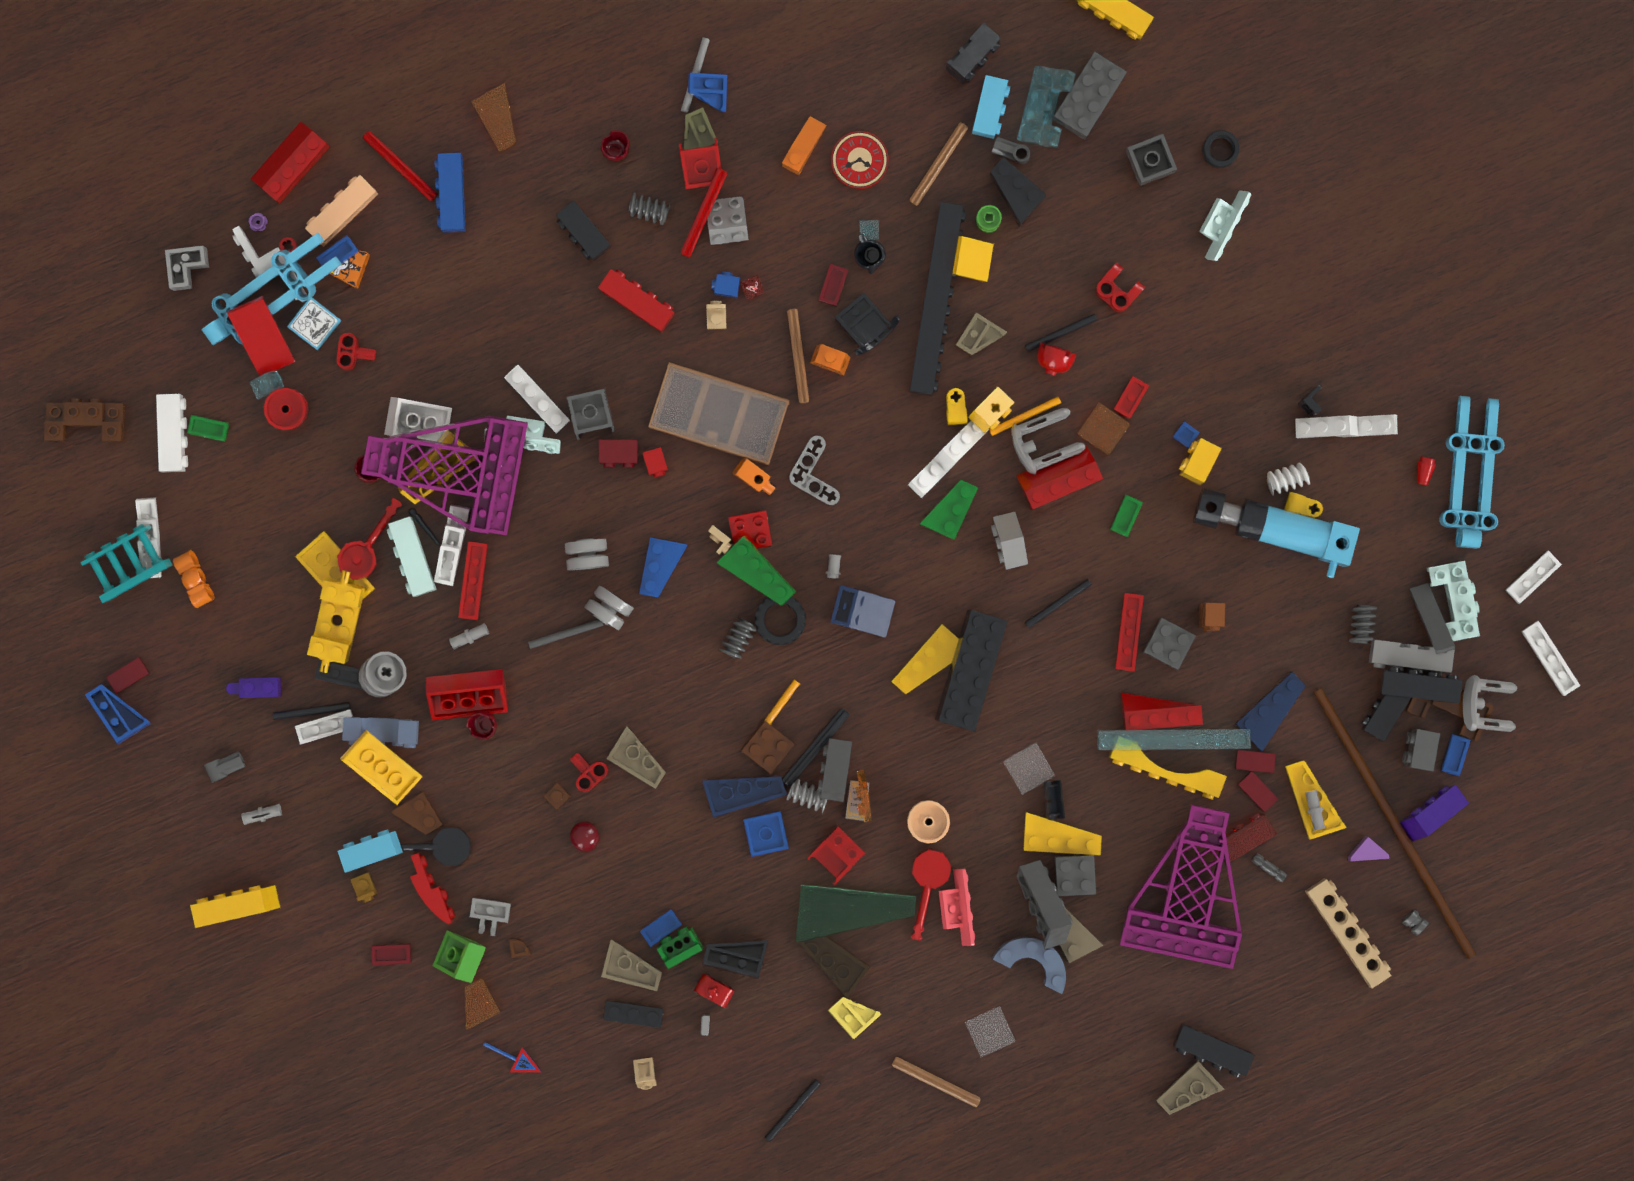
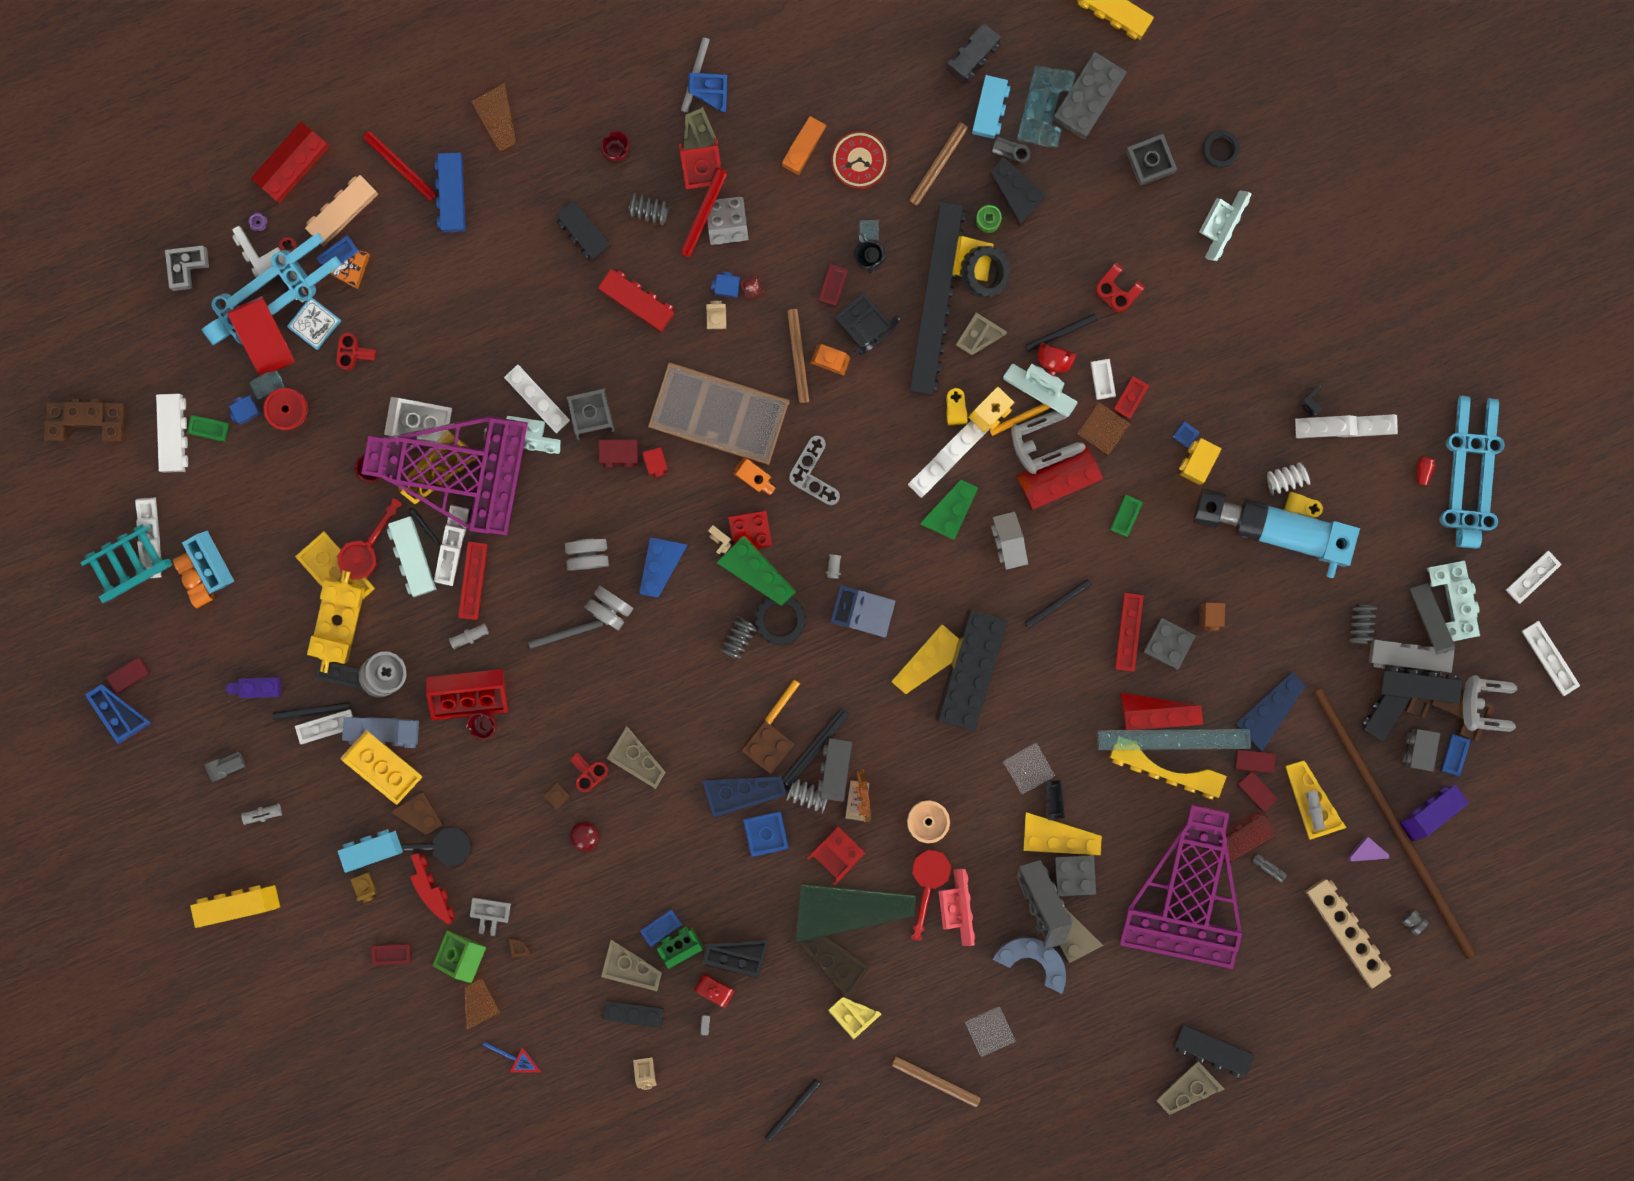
none -> medium azure brick [182,531,234,594]
none -> blue brick [229,396,261,425]
none -> black tyre [960,246,1011,297]
none -> light aqua bracket [1003,364,1077,417]
none -> white tile [1090,359,1116,400]

